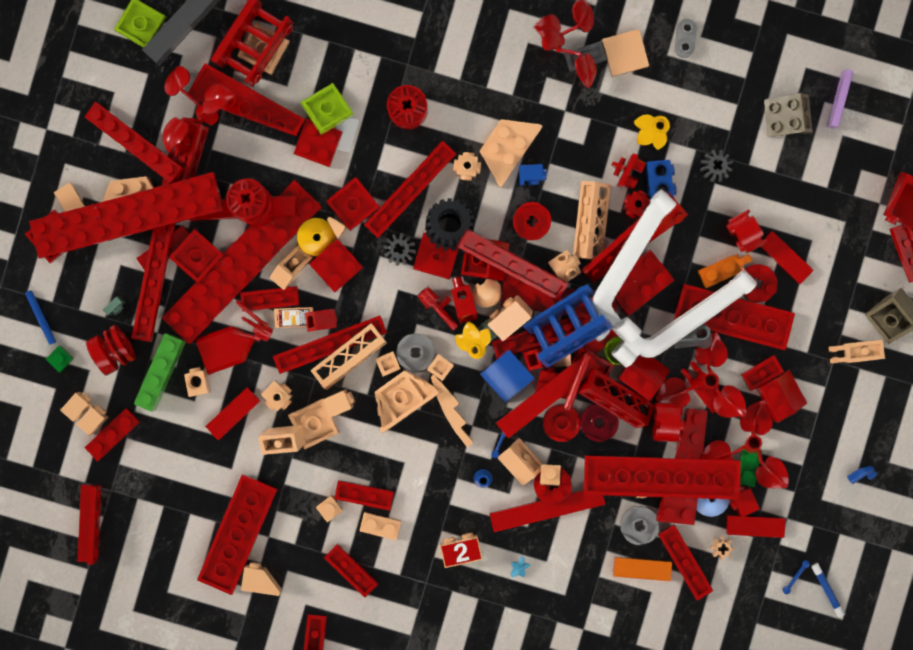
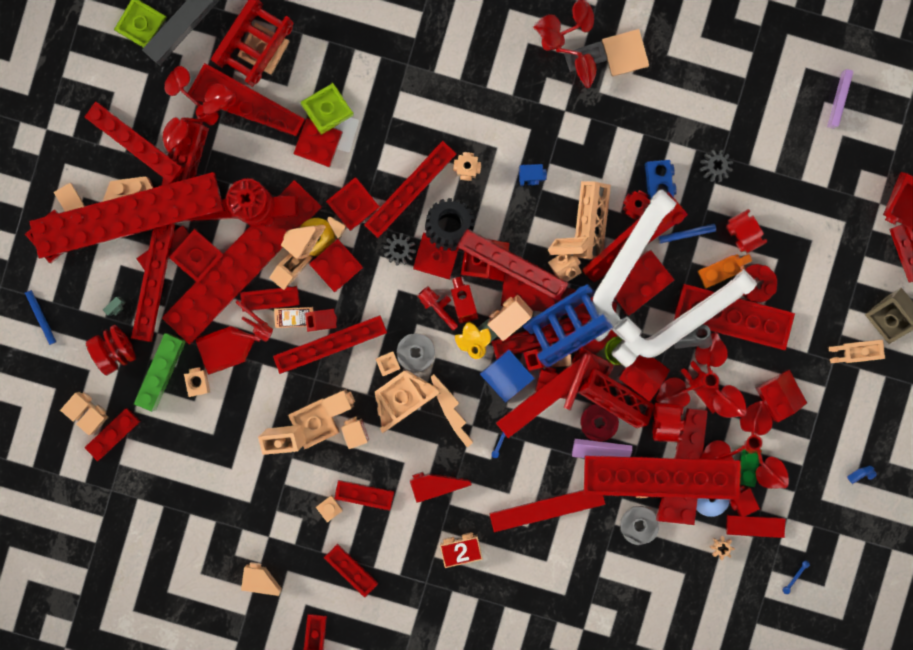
green plate [46,345,74,372] -> none
red fence [77,484,102,565] -> none
red plate [197,474,278,595] -> none
red tile [205,387,261,440] -> none
light nougat brick [261,380,293,411] -> none
light nougat fence [310,323,387,389] -> none
light nougat plate [360,512,401,540] -> none
red wheel [387,85,428,130] -> none
light nougat brick [427,354,454,381] -> none
light nougat hair [472,279,501,308] -> none
blue cone [474,469,493,488] -> none
light nougat wing [479,119,543,187] -> none
light nougat panel [498,438,542,485] -> none
medium azure plant [511,556,531,578] -> none
red plate [513,202,551,241] -> none
red plate [534,468,572,505] -> none
light nougat plate [540,464,561,486] -> none
red tile [543,404,581,442] -> none
red hips [611,153,646,189] -> none
orange tile [613,557,672,581] -> none
yellow plate [634,114,670,150] -> none
red plate [658,524,713,601] -> none
light grey plate [674,19,697,58] -> none
red plate [740,355,784,391] -> none
red tile [760,231,814,284] -> none
dark tan bracket [764,93,813,137] -> none
blue bar [811,563,845,617] -> none
none -> light nougat slope [281,225,326,259]
none -> light nougat brick [341,417,369,449]
none -> red slope [410,472,472,503]
none -> light nougat tile [548,237,591,255]
none -> lavender tile [572,439,632,458]
none -> blue bar [658,224,716,244]

